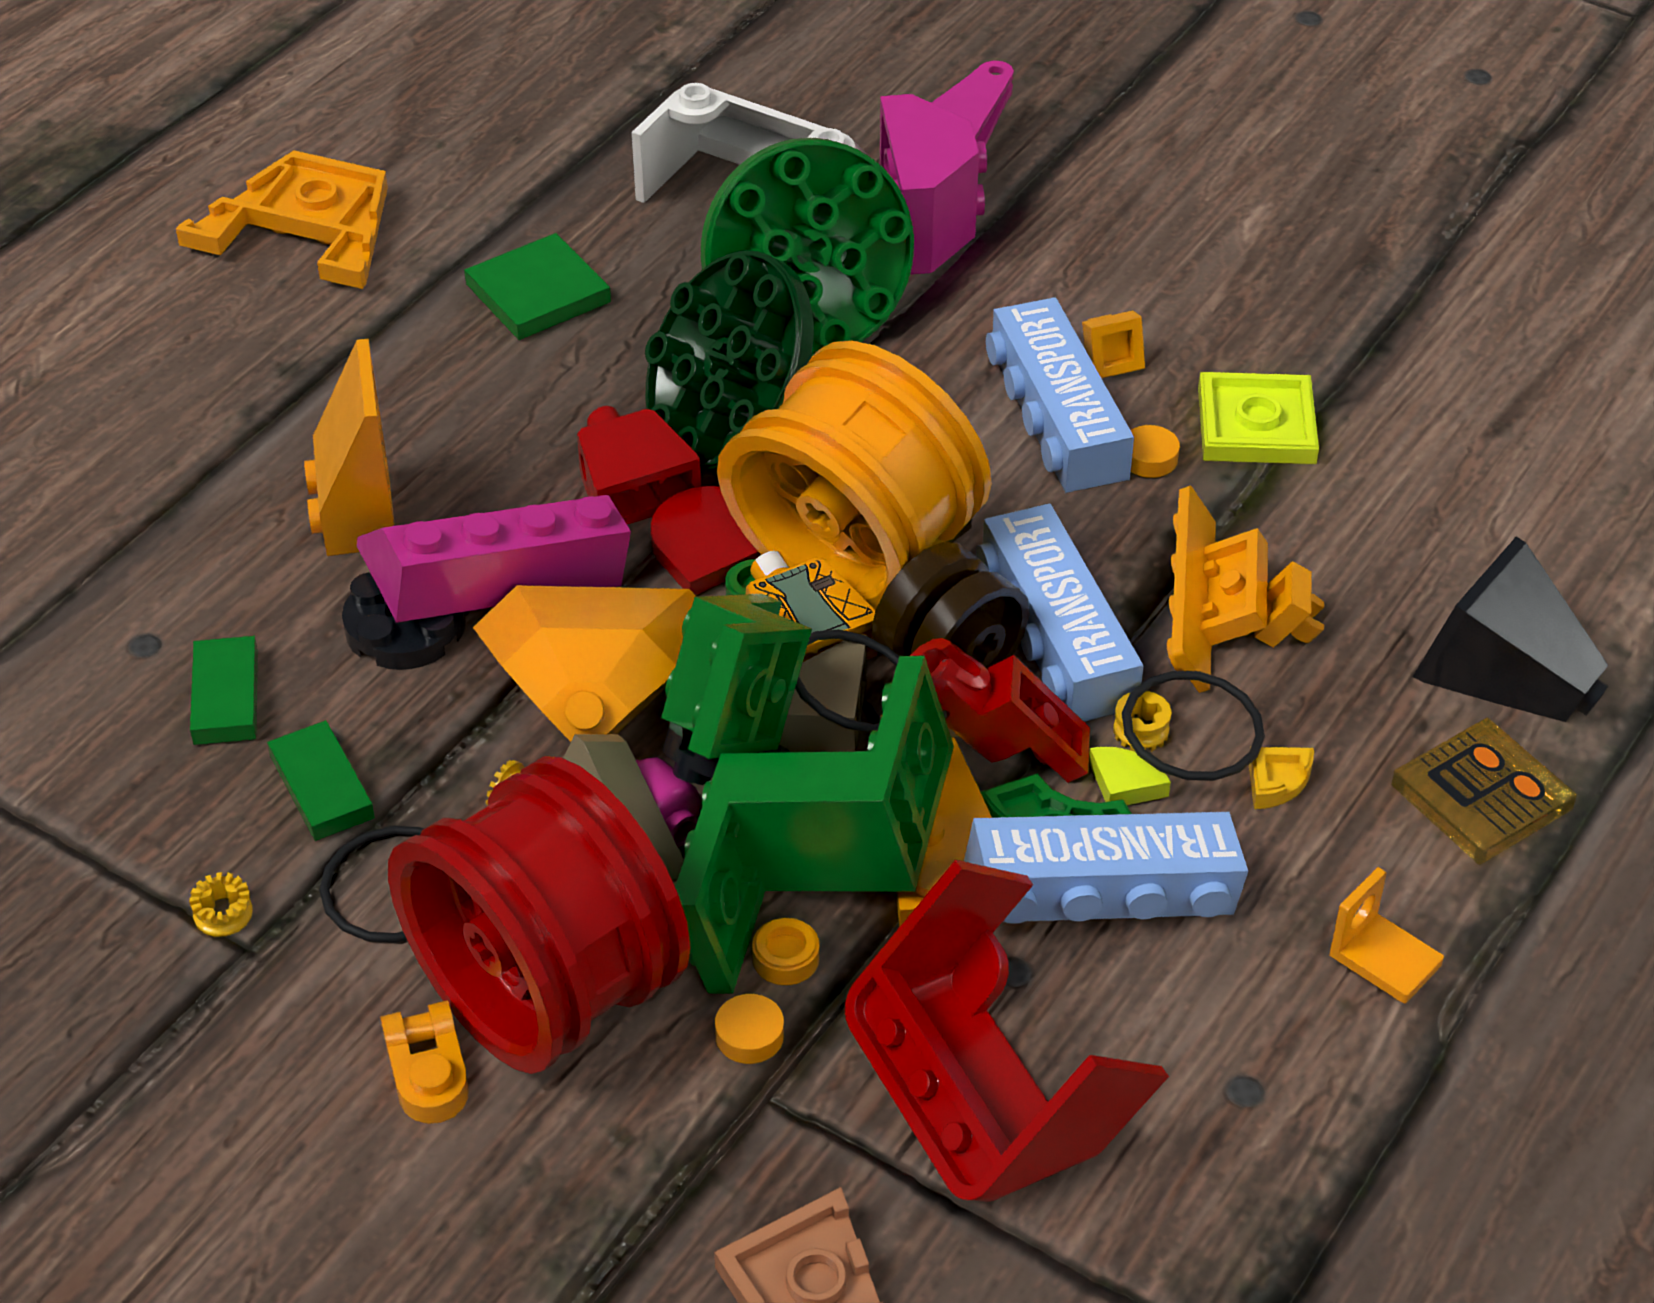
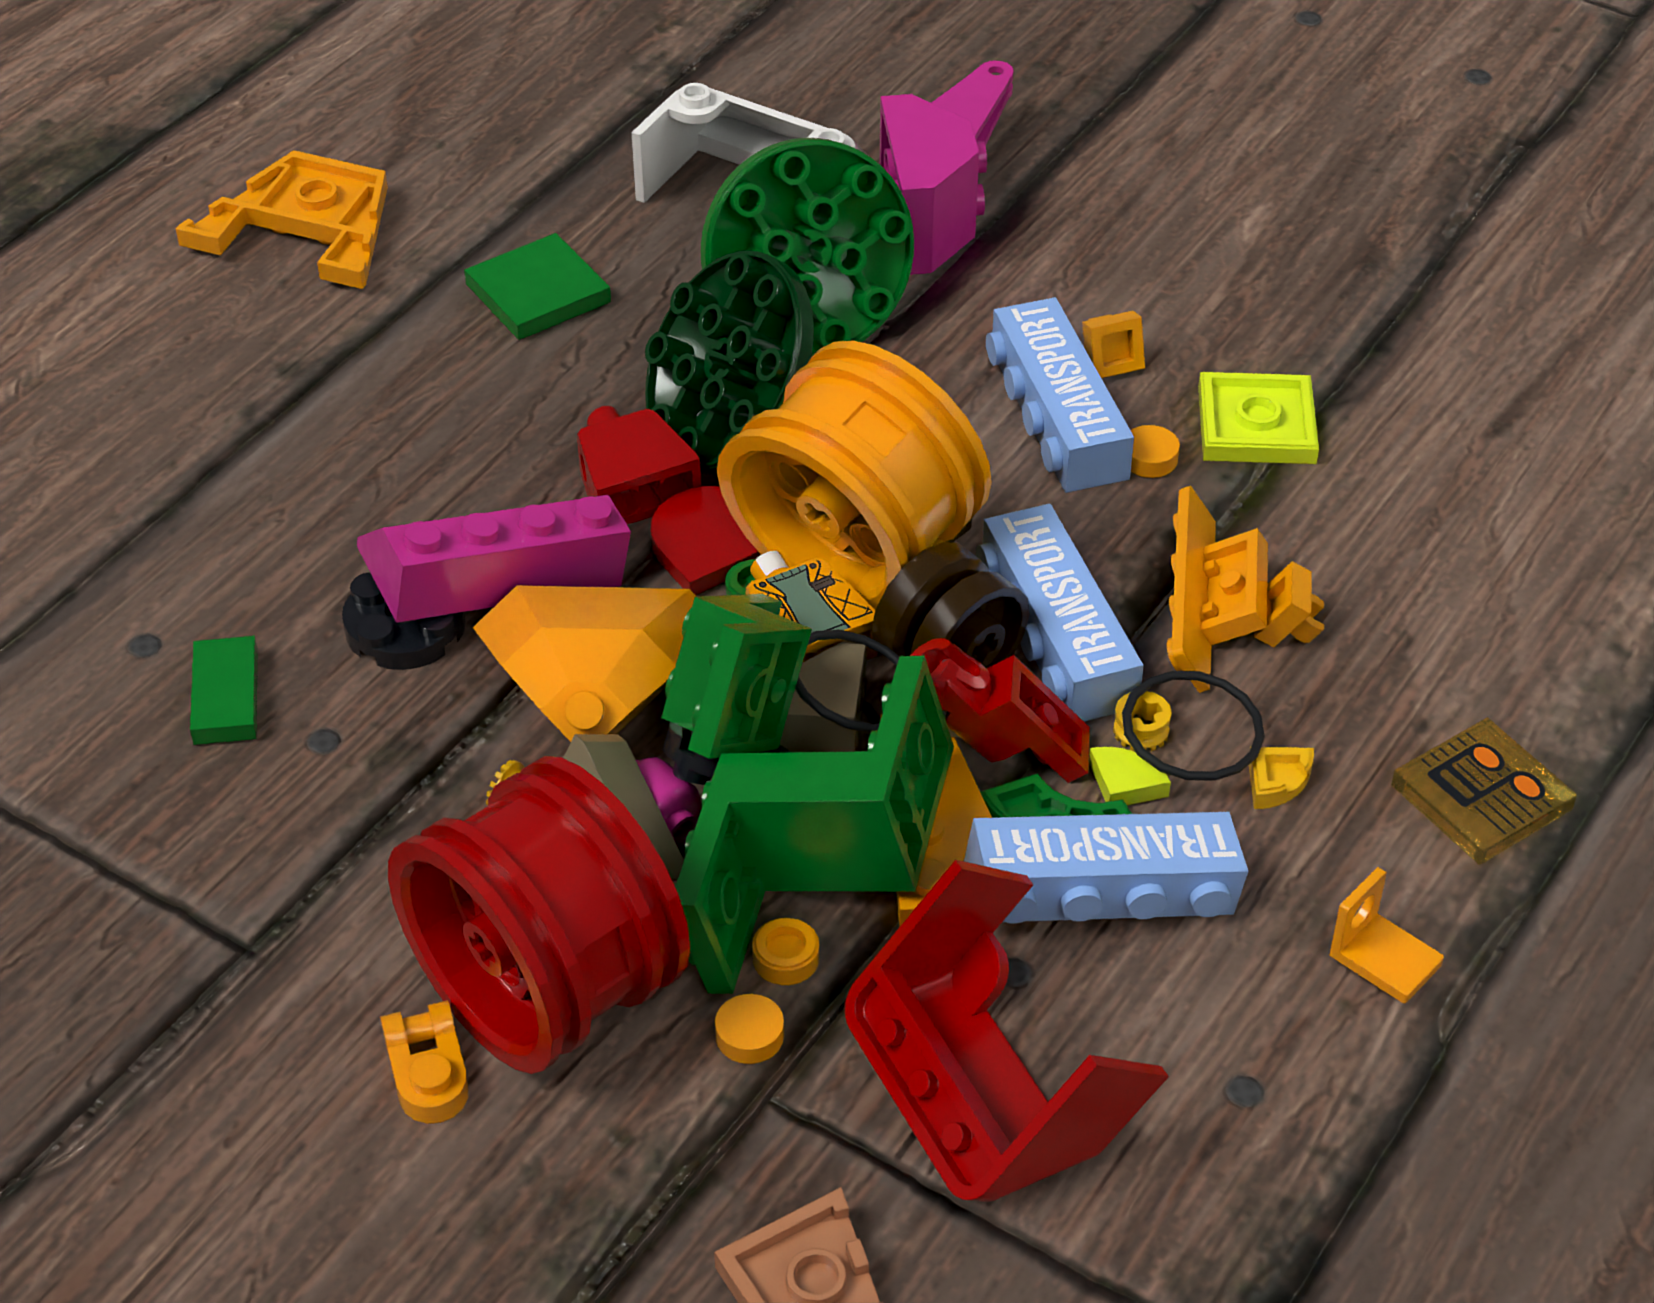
yellow bush [189,872,253,937] -> none
green tile [267,720,375,841] -> none
light orange slope [304,338,395,556] -> none
black piece [319,826,424,943] -> none
black slope [1412,536,1609,722] -> none

